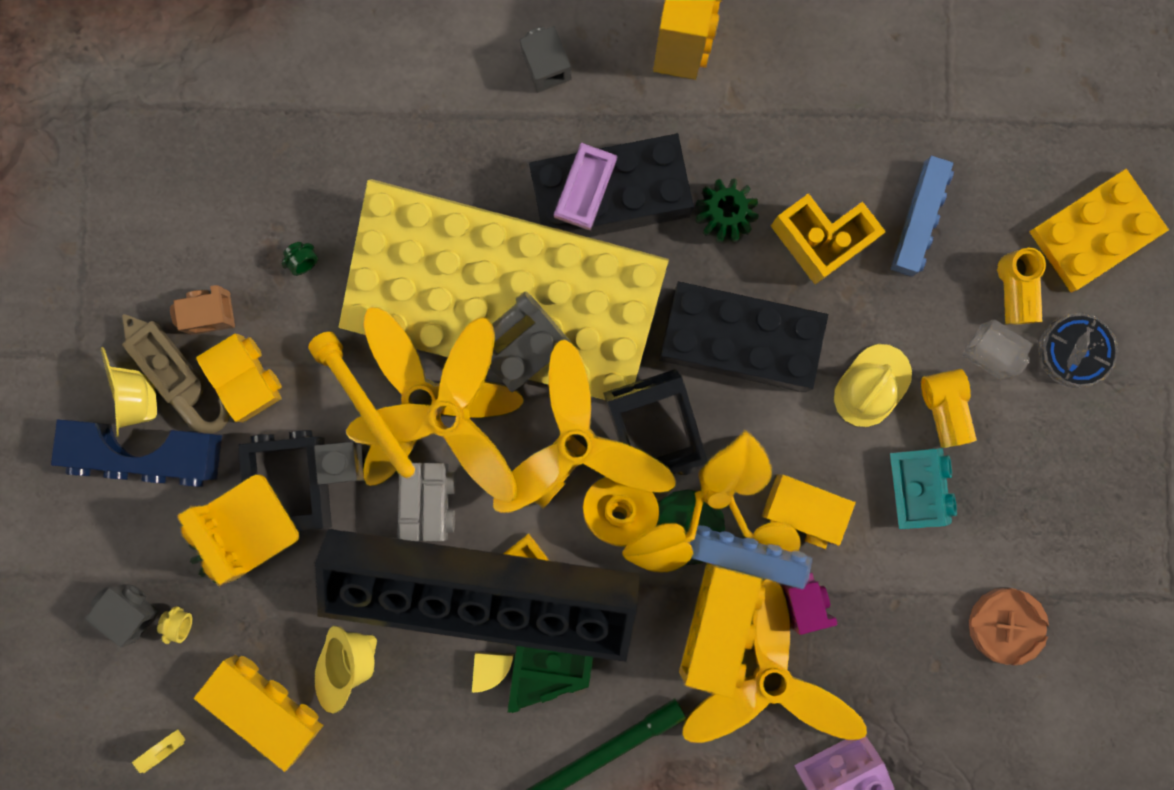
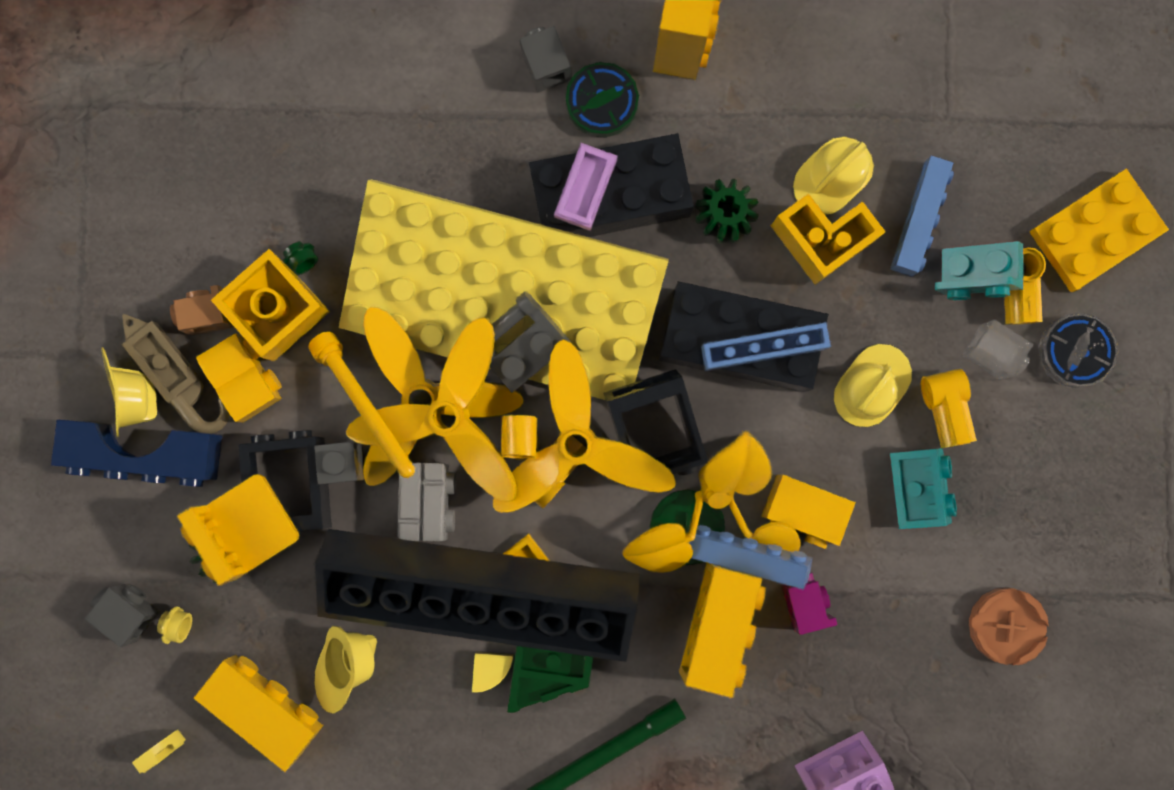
yellow dish [583,477,659,546] -> none
yellow piece [682,579,867,743] -> none
none -> yellow slope [211,249,330,361]
none -> yellow piece [501,415,539,460]
none -> tile [565,62,639,138]
none -> medium blue piece [701,323,831,371]
none -> light yellow piece [793,137,874,215]
none -> teal bracket [935,241,1023,301]

